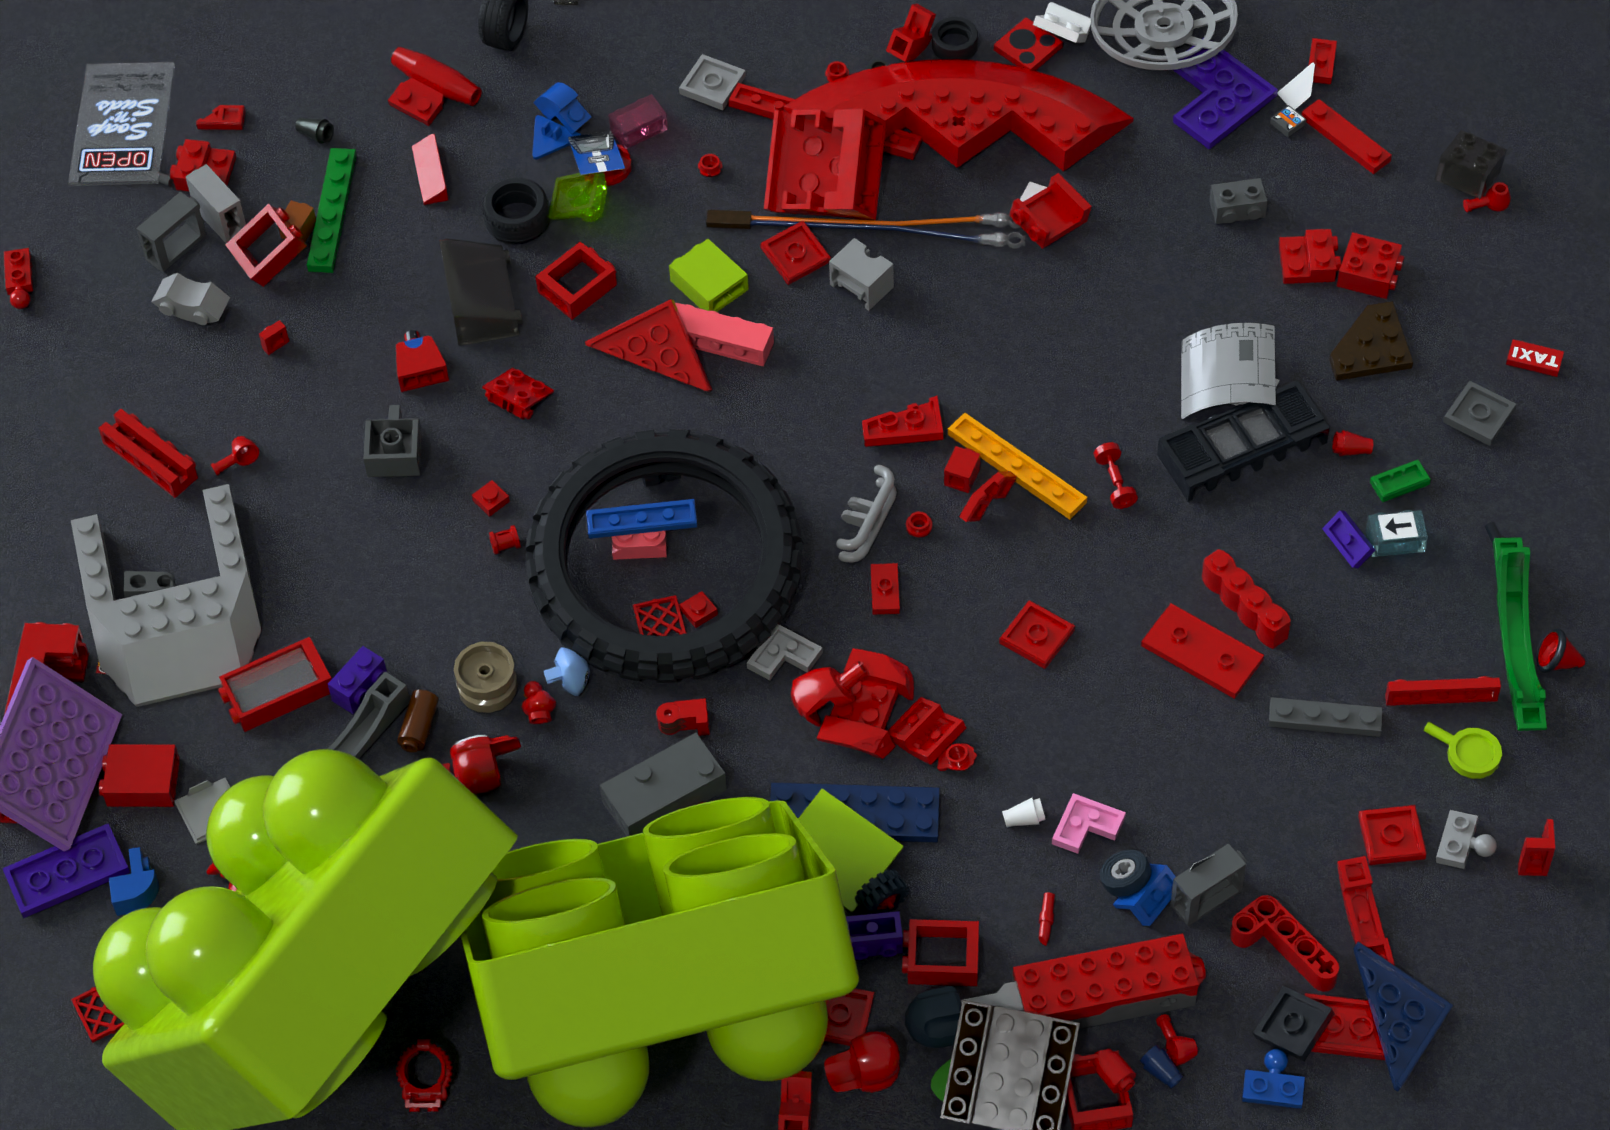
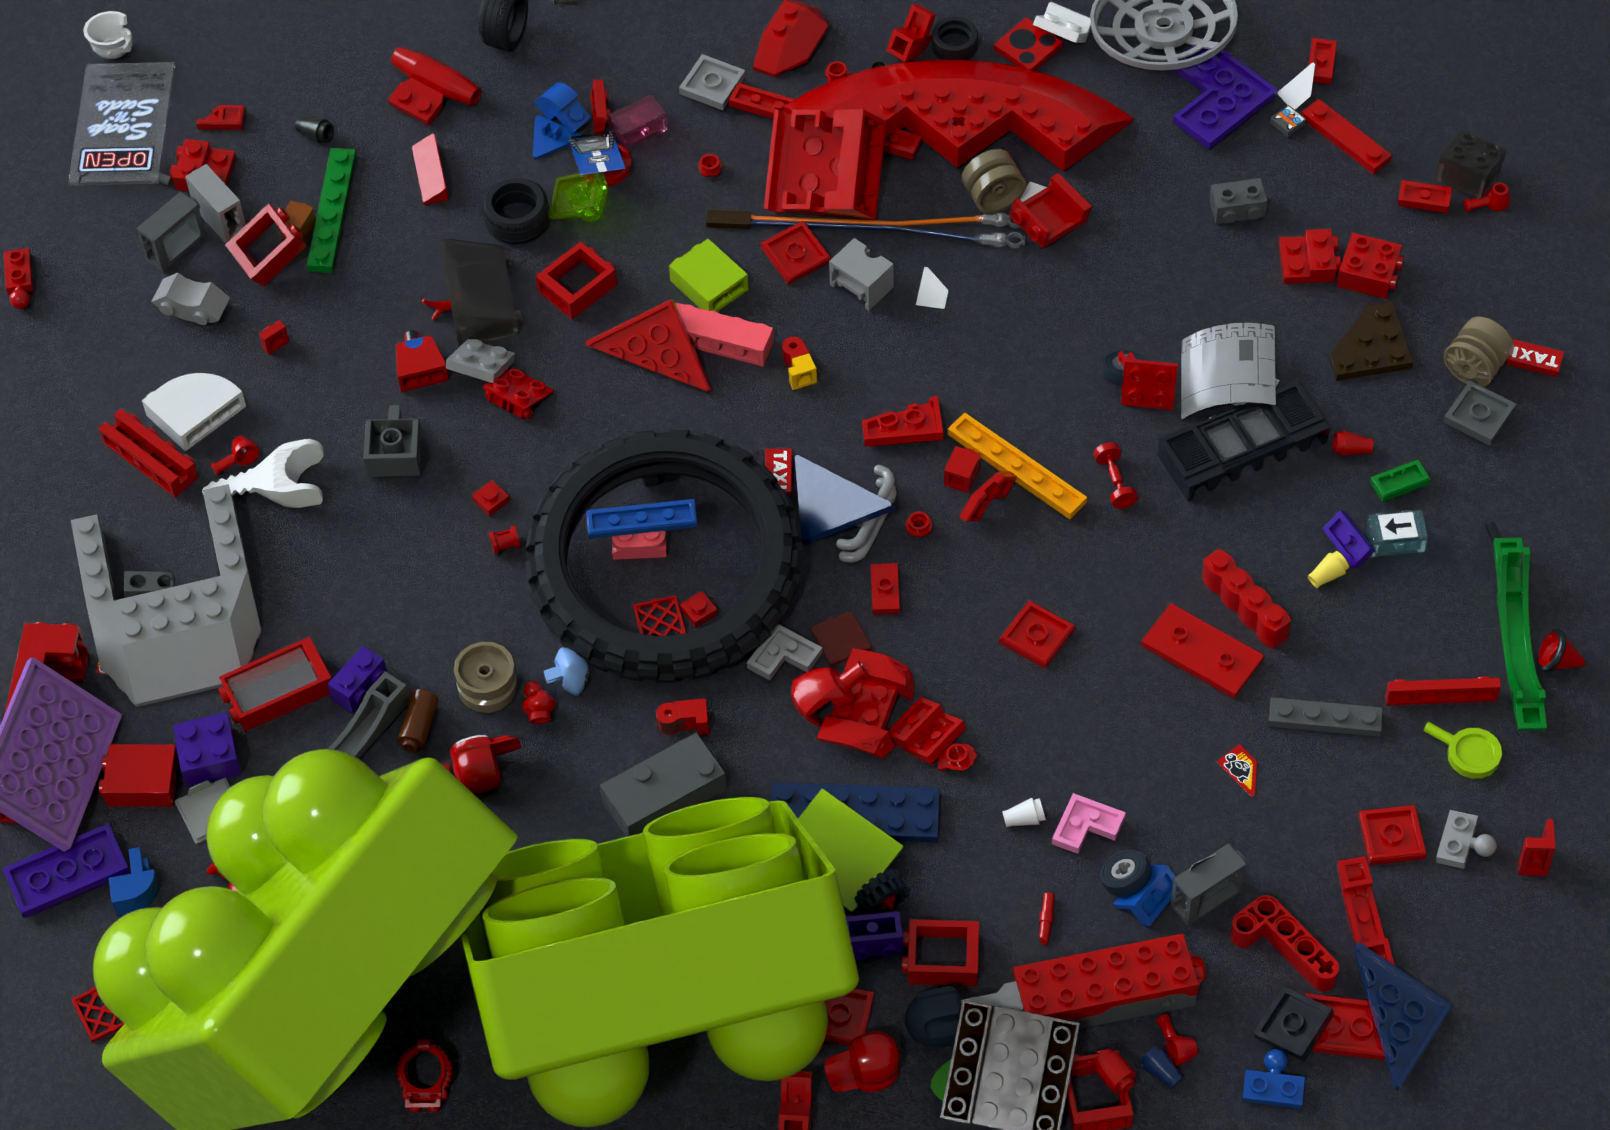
none -> white helmet [83,11,133,59]
none -> white brick [142,373,246,452]
none -> dark purple brick [173,712,242,787]
none -> white animal [202,439,324,508]
none -> red bar [422,299,461,321]
none -> light grey plate [446,339,515,383]
none -> red plate [590,80,610,133]
none -> red wedge [753,0,829,77]
none -> red tile [765,448,792,497]
none -> yellow leg [782,337,817,390]
none -> tile [794,455,896,545]
none -> clear red piece [811,611,872,666]
none -> white sticker [916,267,948,309]
none -> dark tan wheel [962,149,1026,214]
none -> red plate [1101,350,1178,410]
none -> sticker [1216,744,1257,797]
none -> light yellow cone [1308,551,1349,588]
none -> red plate [1397,180,1452,213]
none -> dark tan wheel [1443,317,1514,387]

